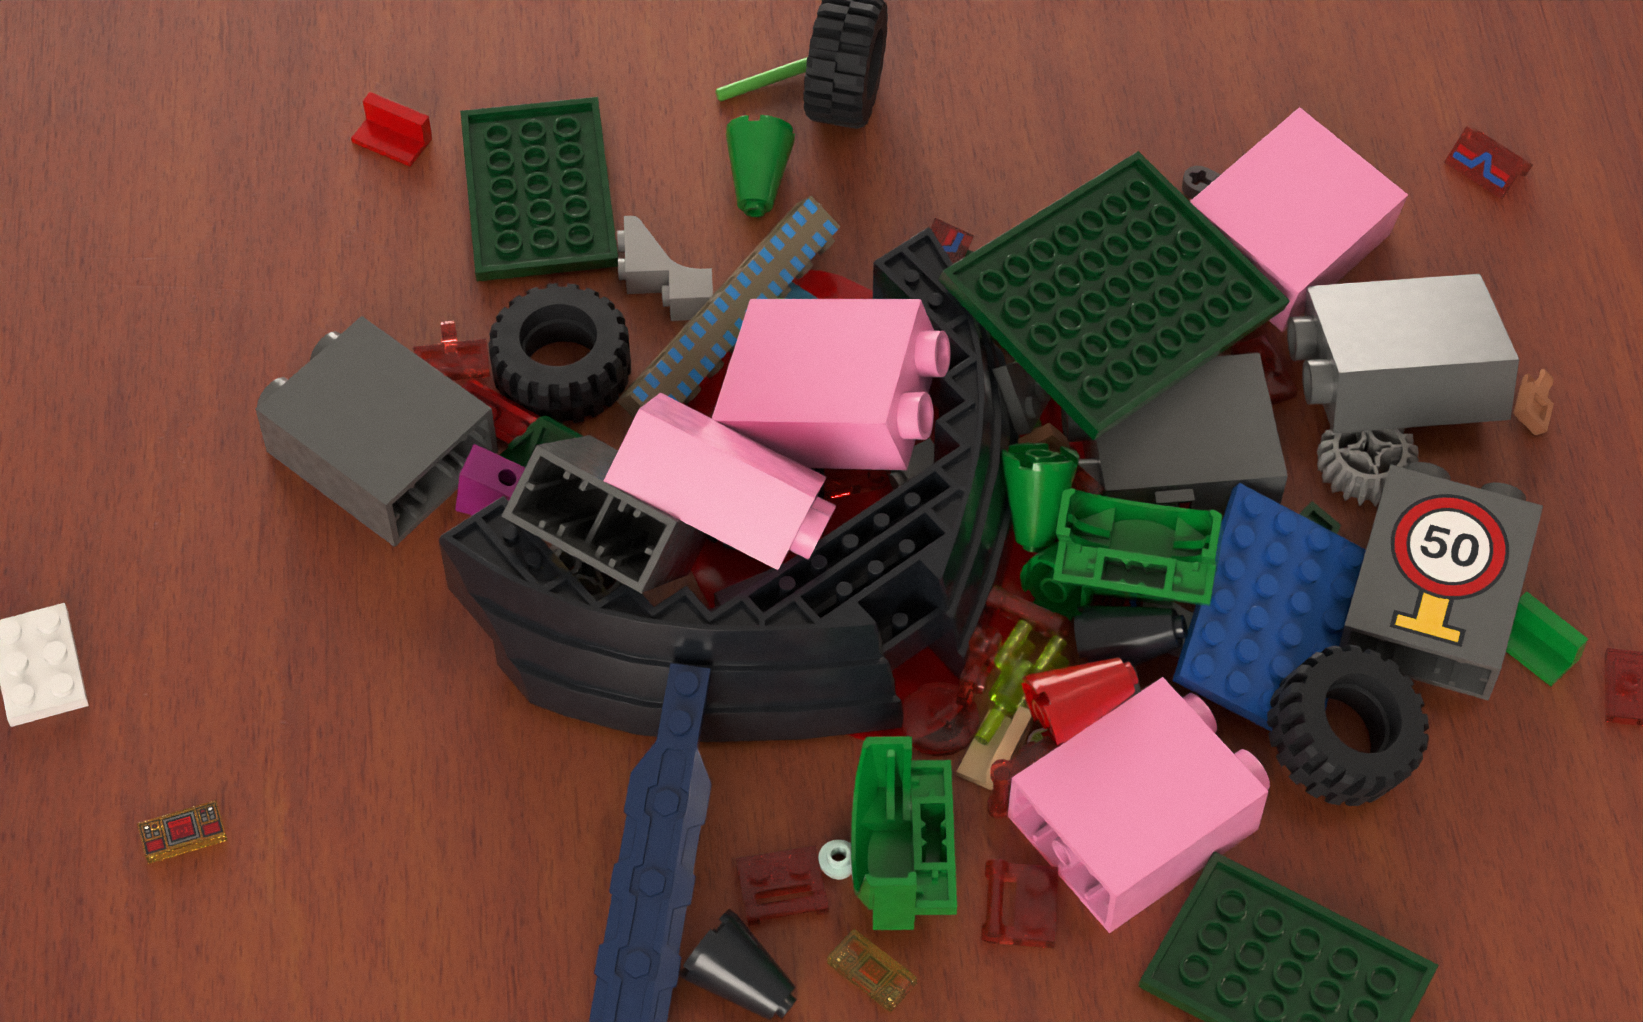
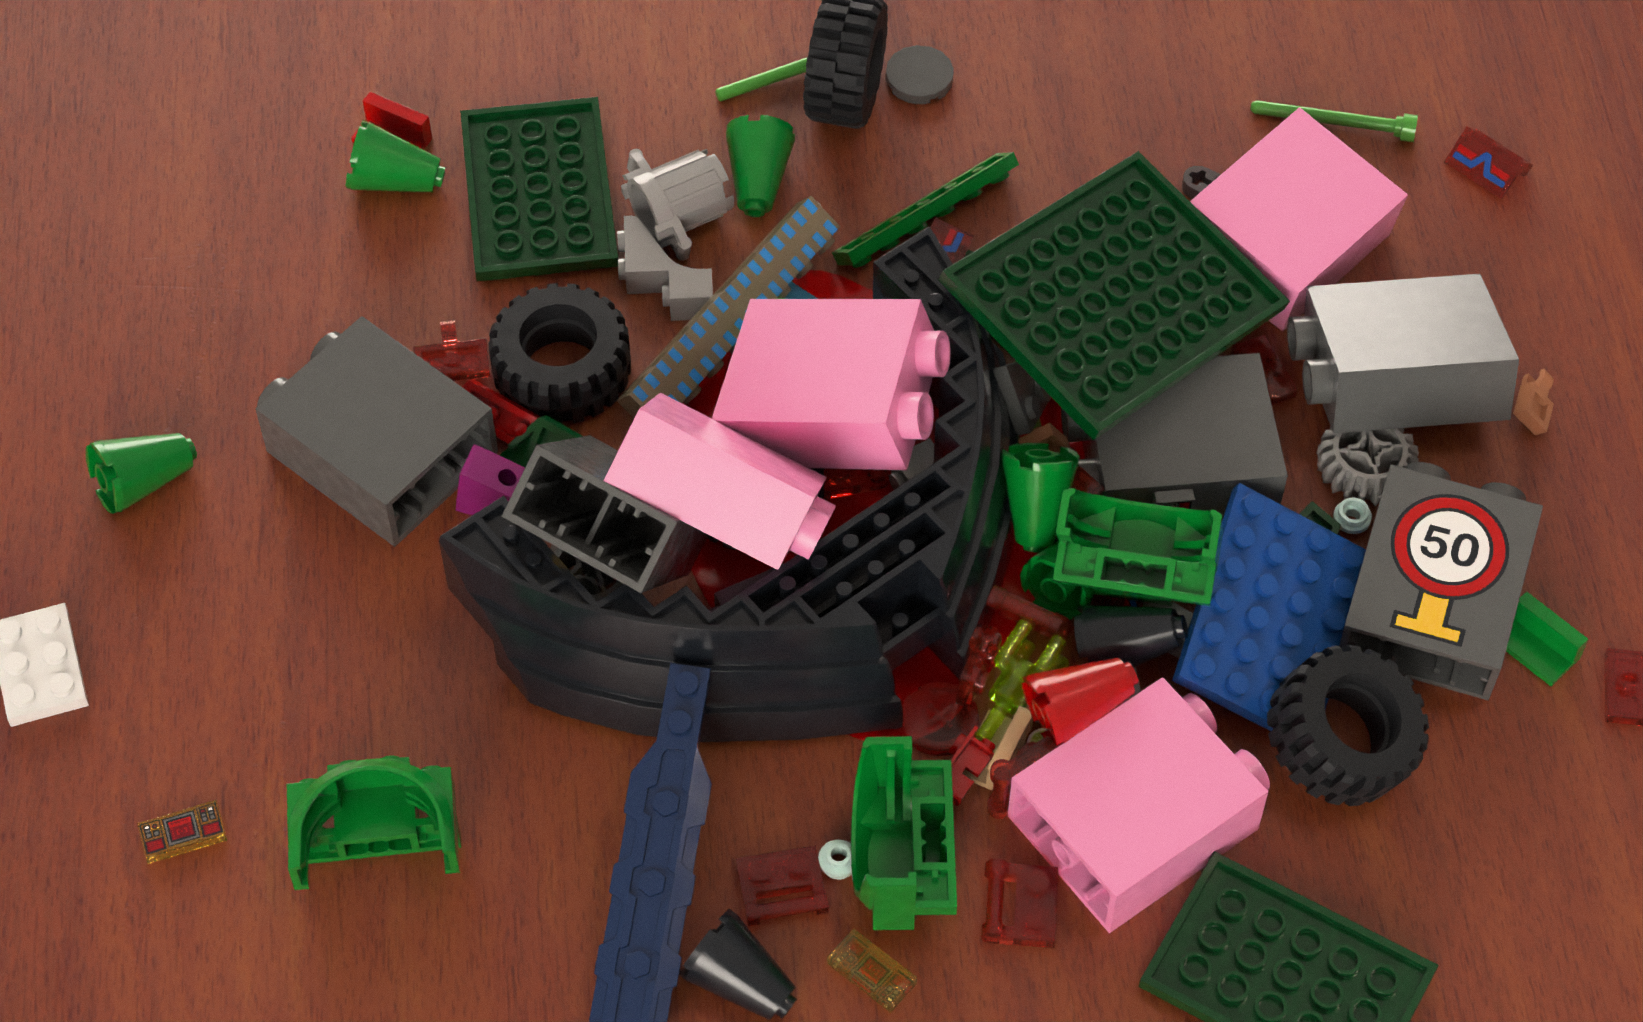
none -> green cone [85,433,197,514]
none -> green piece [286,755,461,890]
none -> green cone [345,120,446,193]
none -> light grey container [621,149,734,261]
none -> green plate [832,152,1019,268]
none -> dark grey tile [886,45,954,104]
none -> red hinge [949,726,996,806]
none -> bright green piece [1250,100,1418,143]
none -> light aqua plate [1333,497,1372,534]

